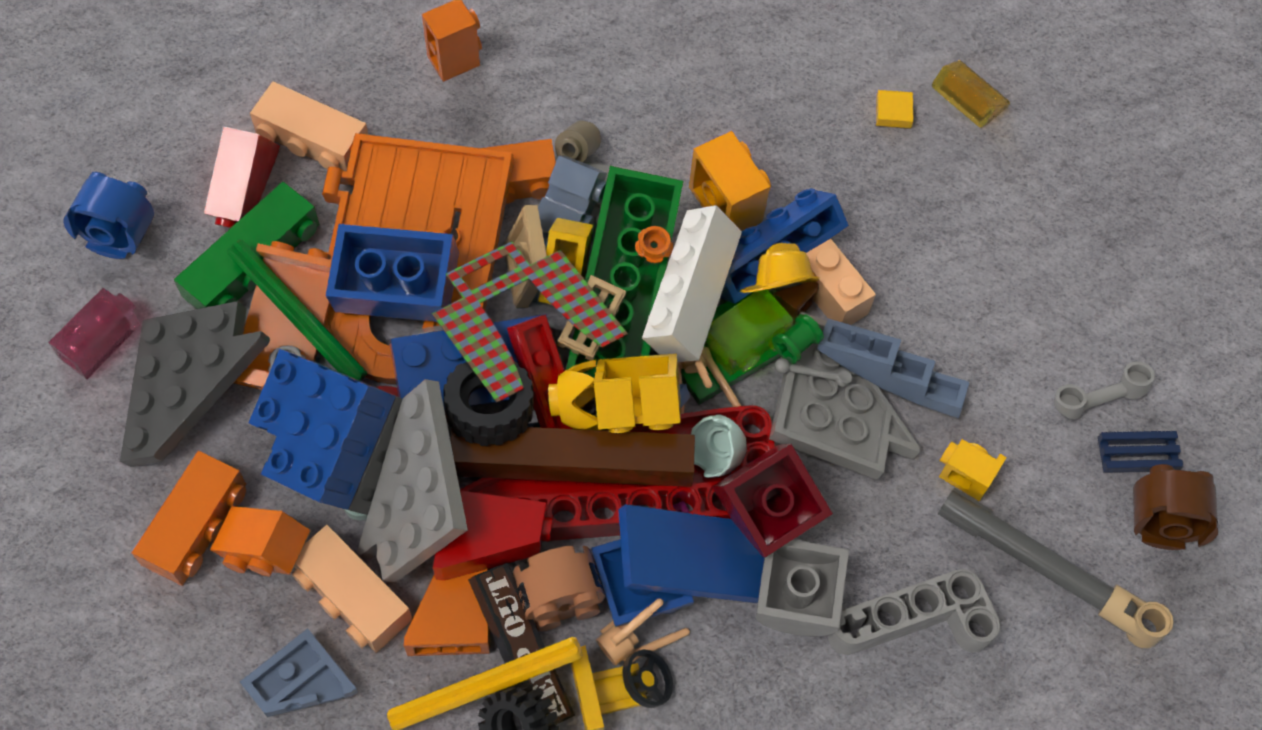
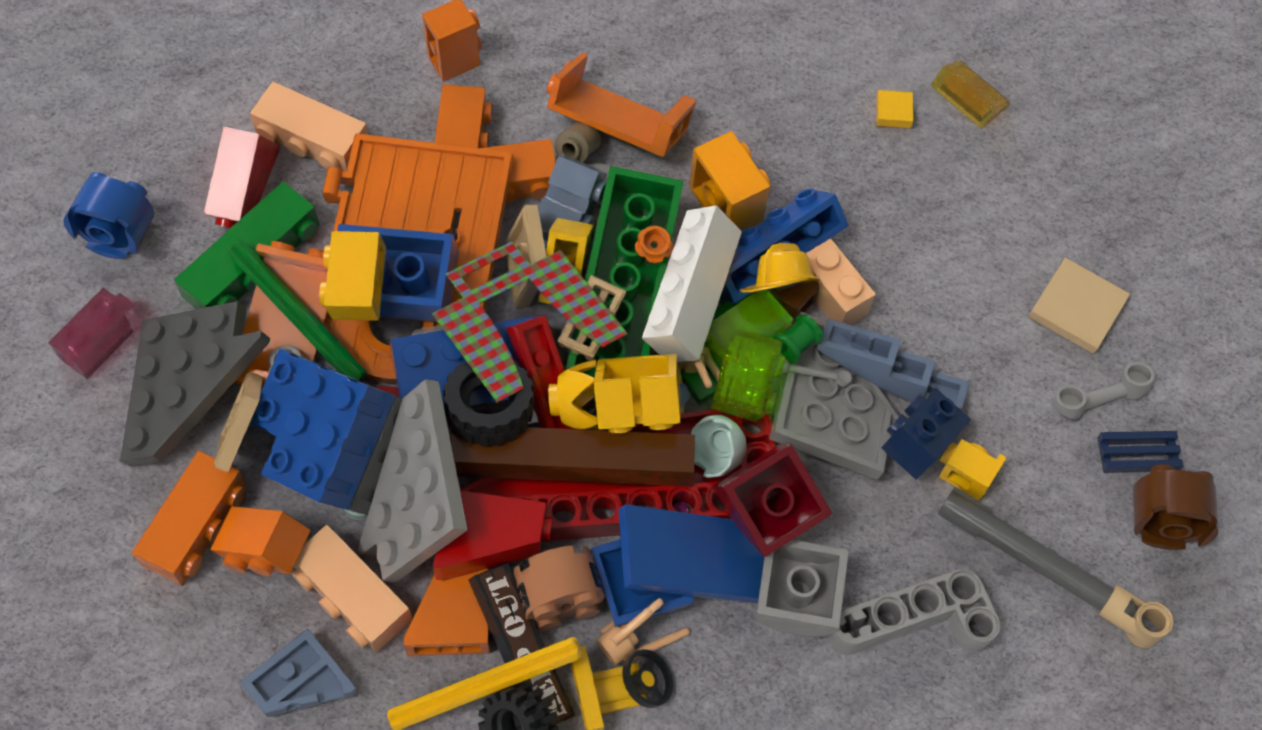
none -> tan tile [214,372,263,472]
none -> yellow brick [319,231,386,321]
none -> orange brick [435,84,493,148]
none -> orange panel [546,52,697,157]
none -> clear neon green brick [711,328,785,422]
none -> dark blue brick [881,388,971,480]
none -> tan tile [1028,257,1130,354]

